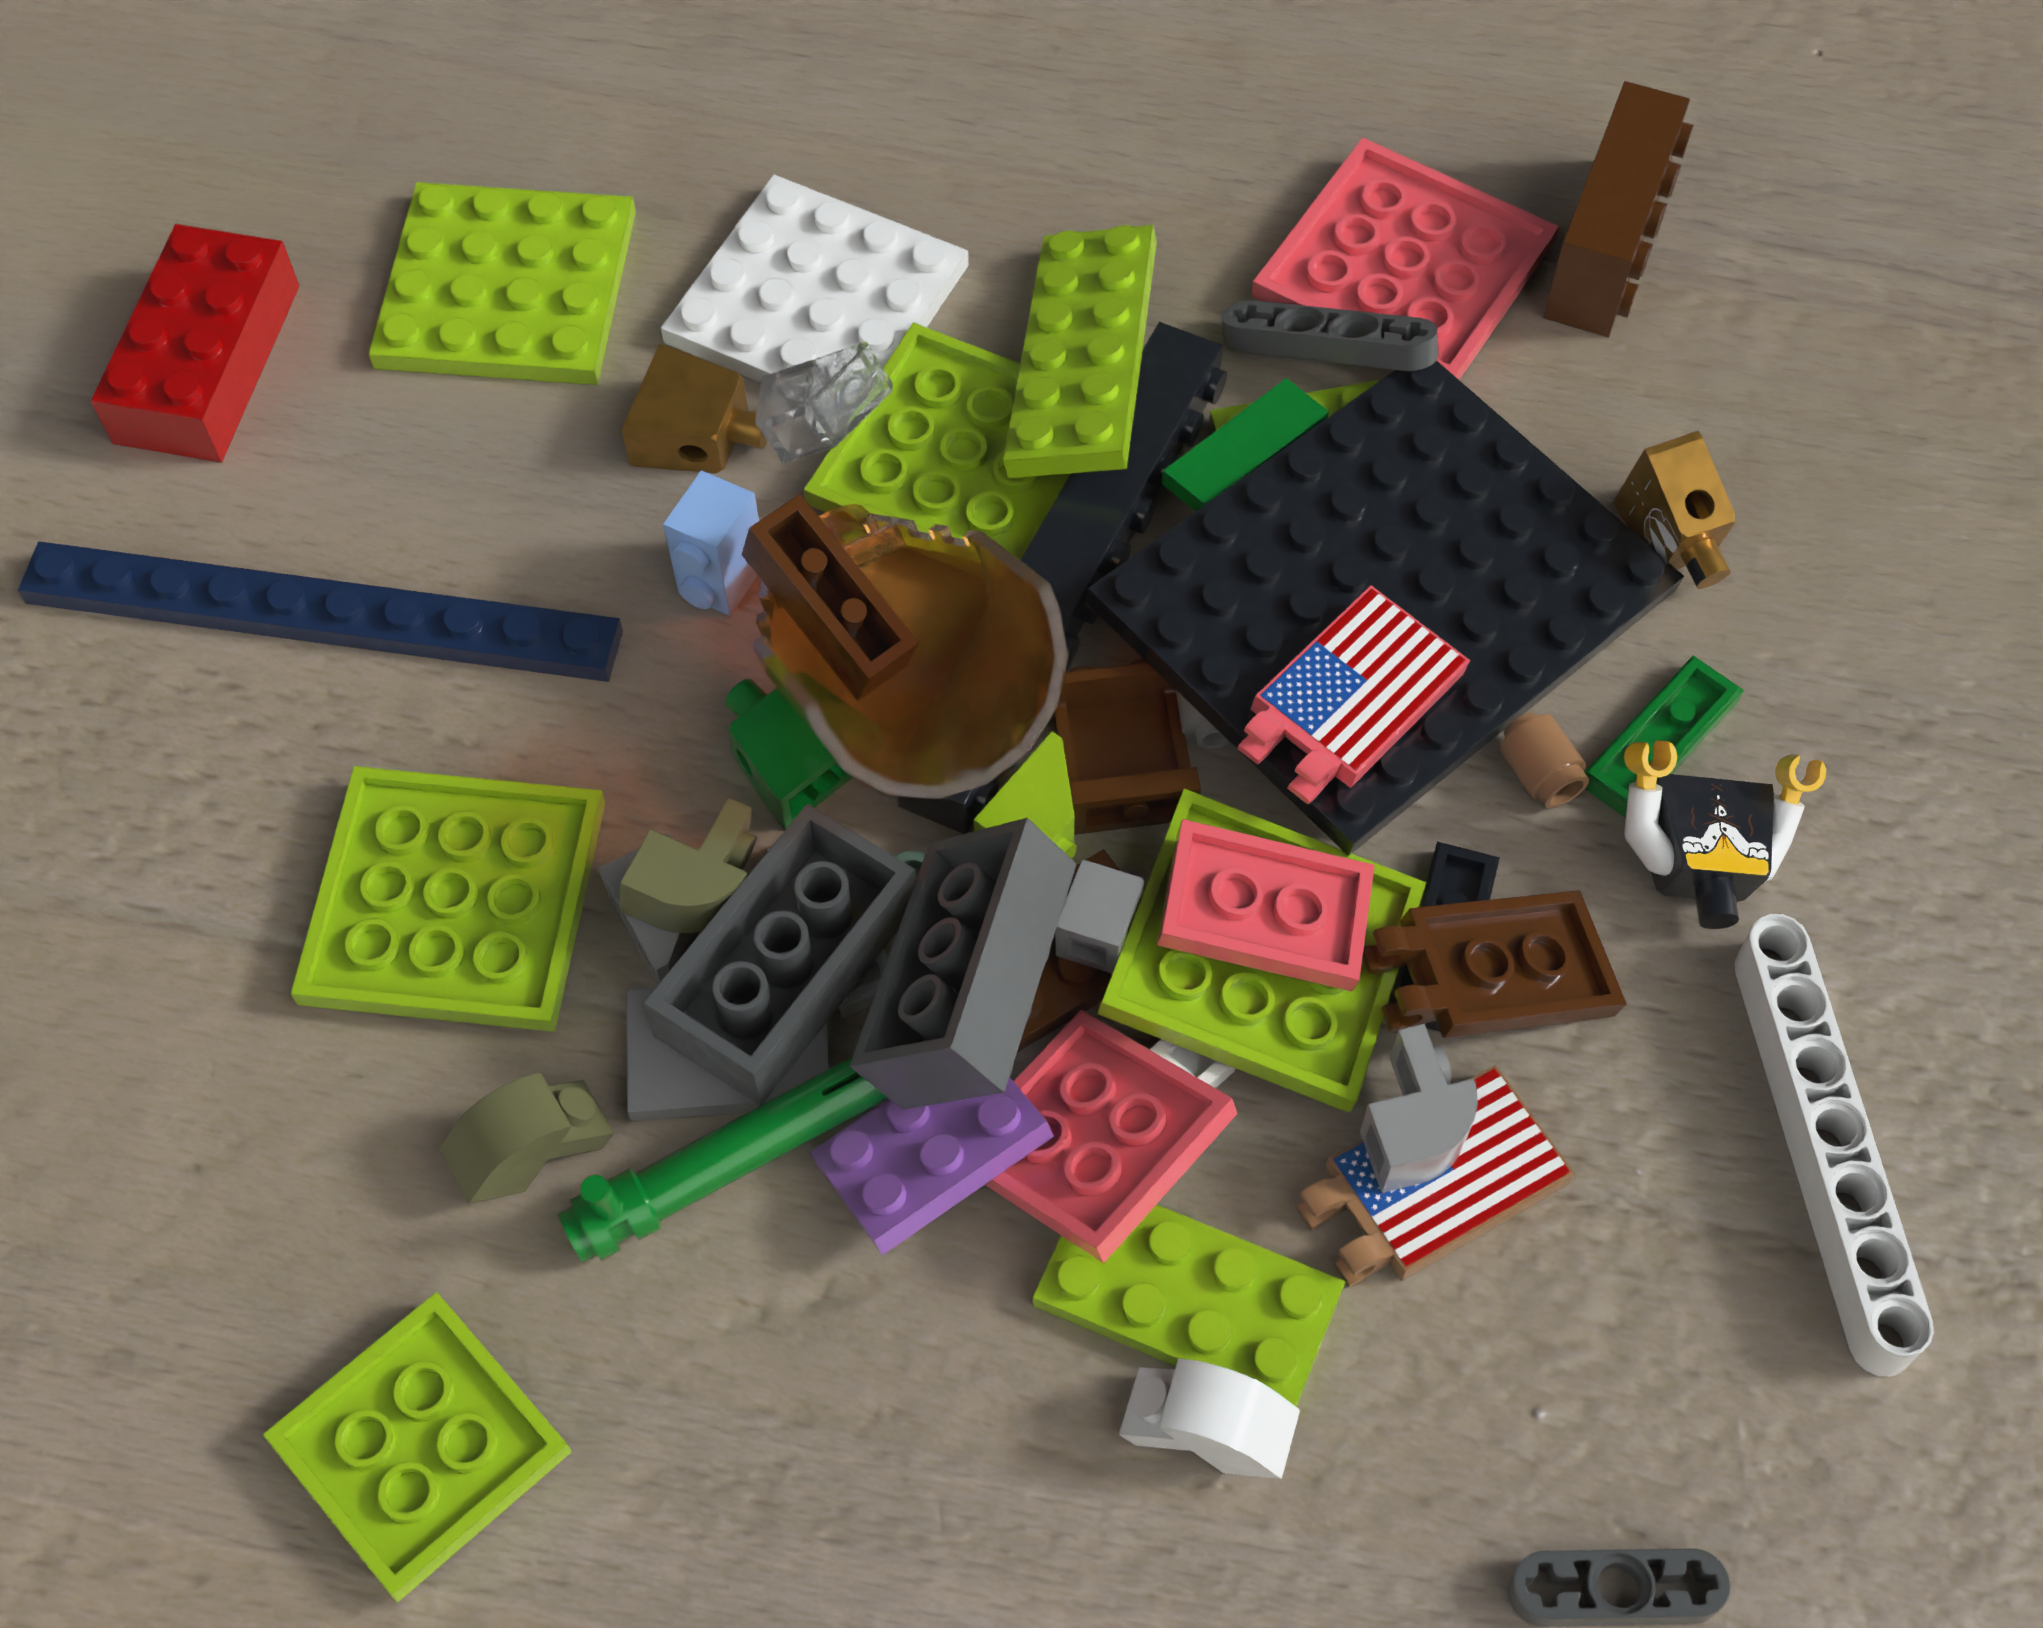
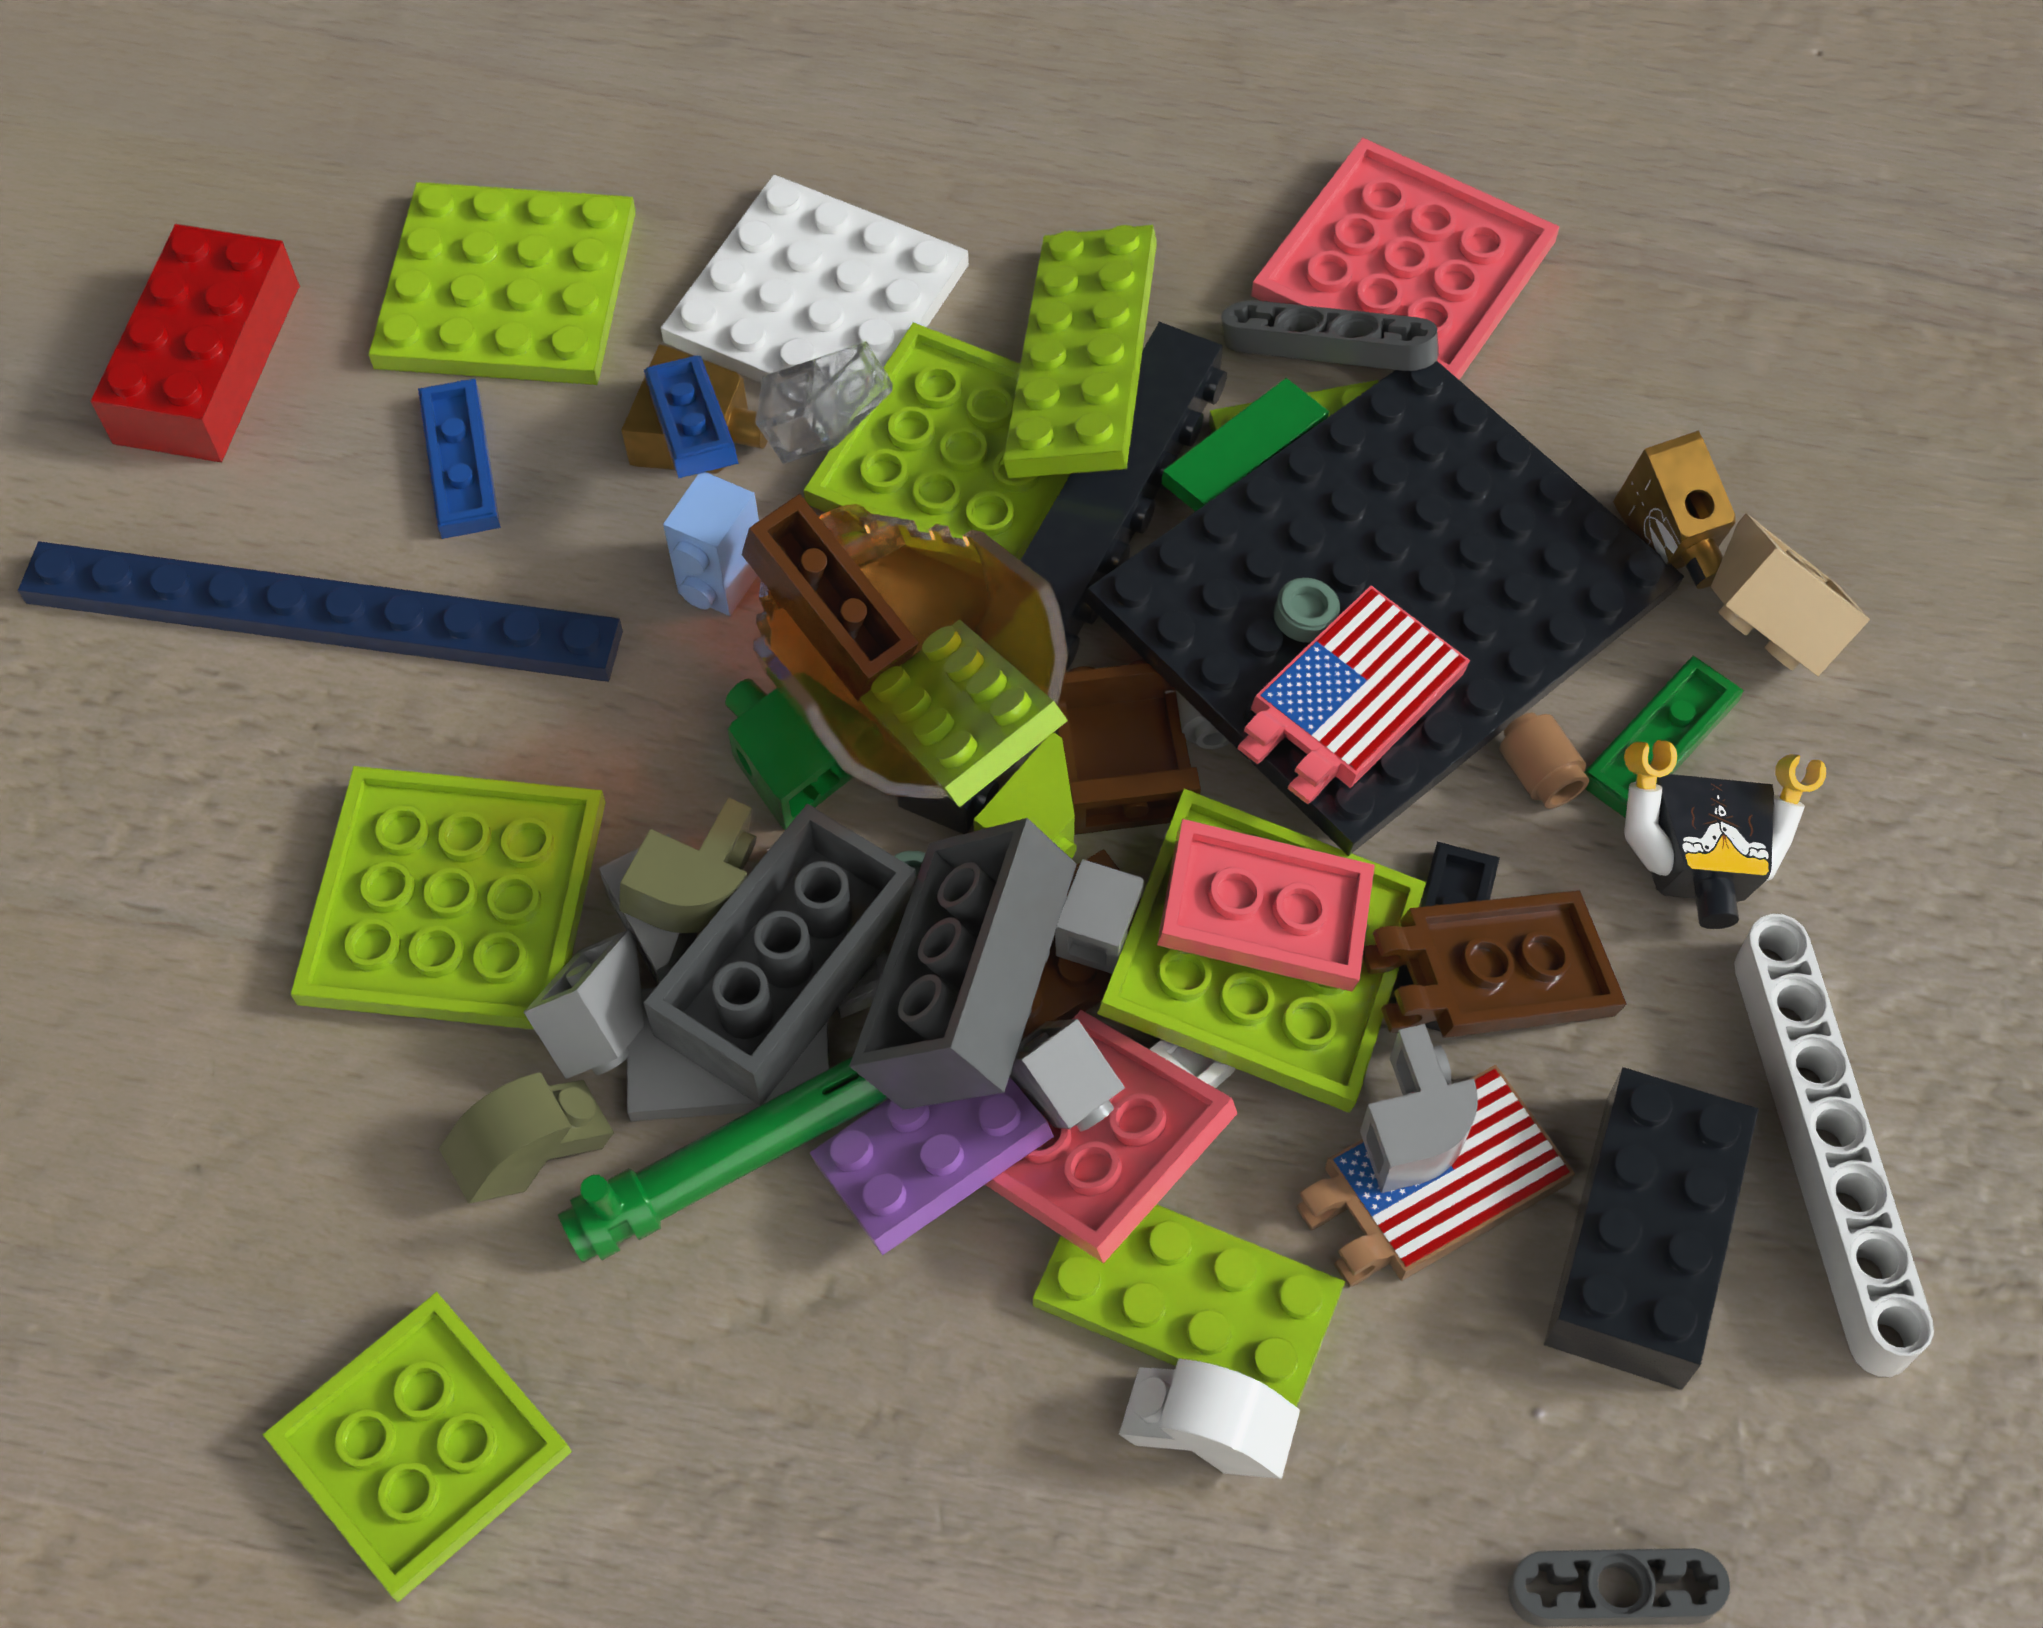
reddish brown brick [1543,81,1694,337] -> none
none -> blue tile [418,378,501,539]
none -> light grey slope [524,929,645,1079]
none -> blue tile [643,355,739,478]
none -> lime plate [859,619,1068,807]
none -> light grey slope [1010,1019,1125,1131]
none -> sand green tile [1274,578,1340,642]
none -> black brick [1544,1067,1759,1390]
none -> tan slope [1711,513,1870,677]

